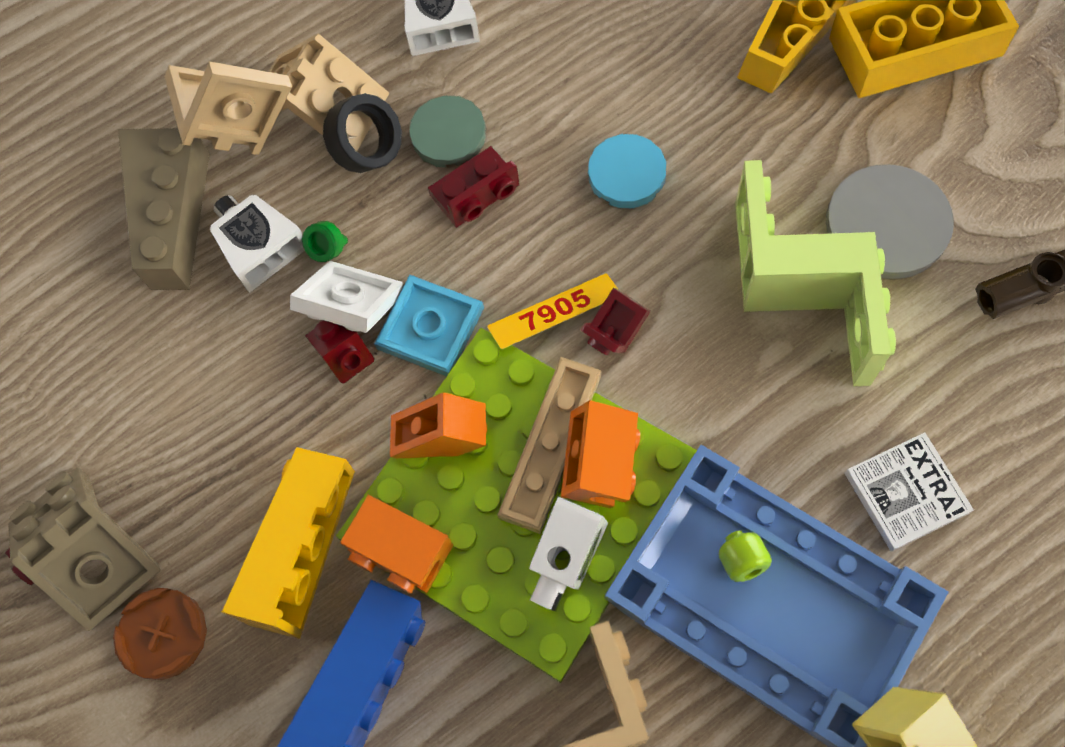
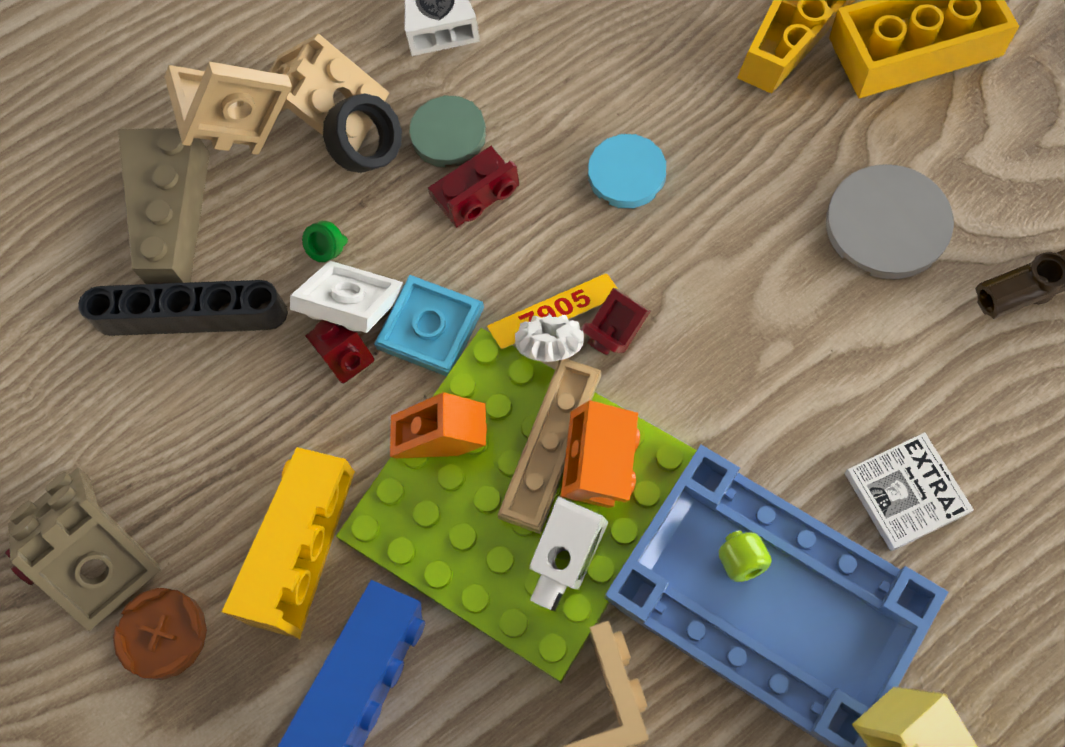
white torso [210,195,305,293] -> none
orange brick [340,494,453,594] -> none
yellowish green bracket [735,160,896,386] -> none
none -> black beam [78,280,288,336]
none -> white gear [515,313,584,362]

